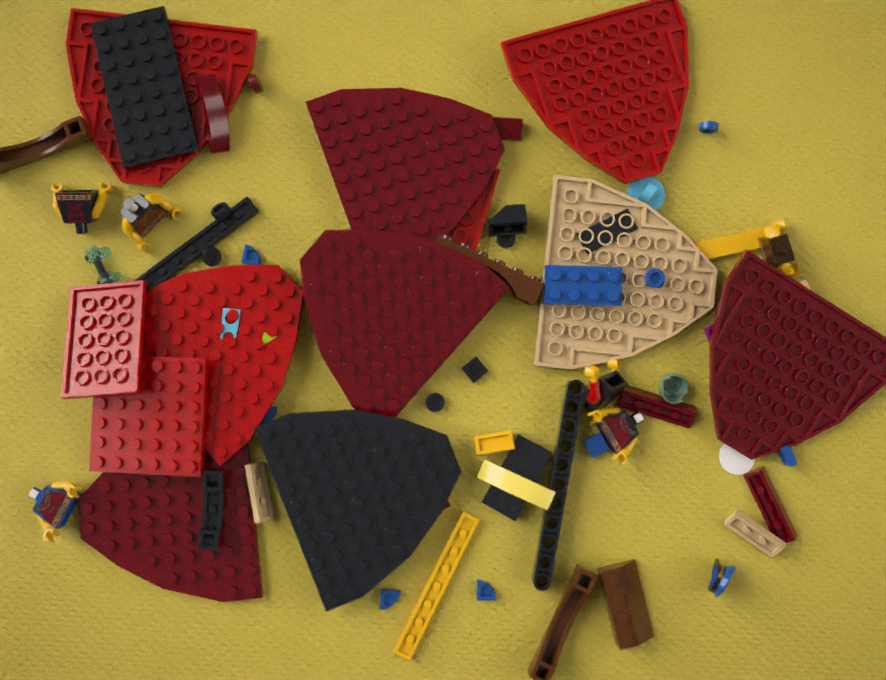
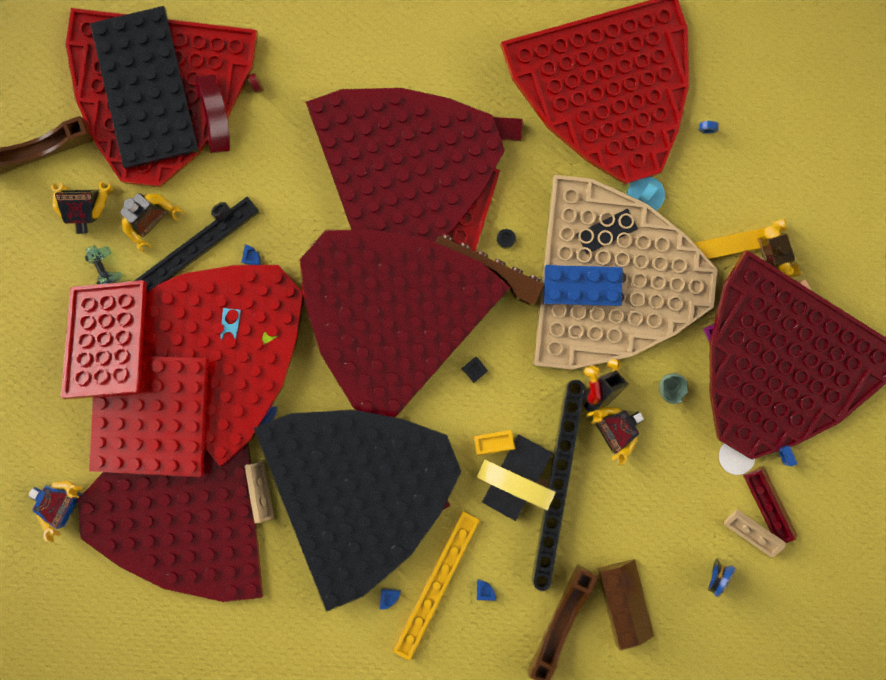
black slope [198,470,225,551] -> none
black tile [202,246,222,266] -> none
black tile [425,393,445,412] -> none
black slope [488,204,527,236] -> none
blue tile [583,432,610,458] -> none
dark red slope [616,385,697,429] -> none
blue tile [644,269,665,288] -> none

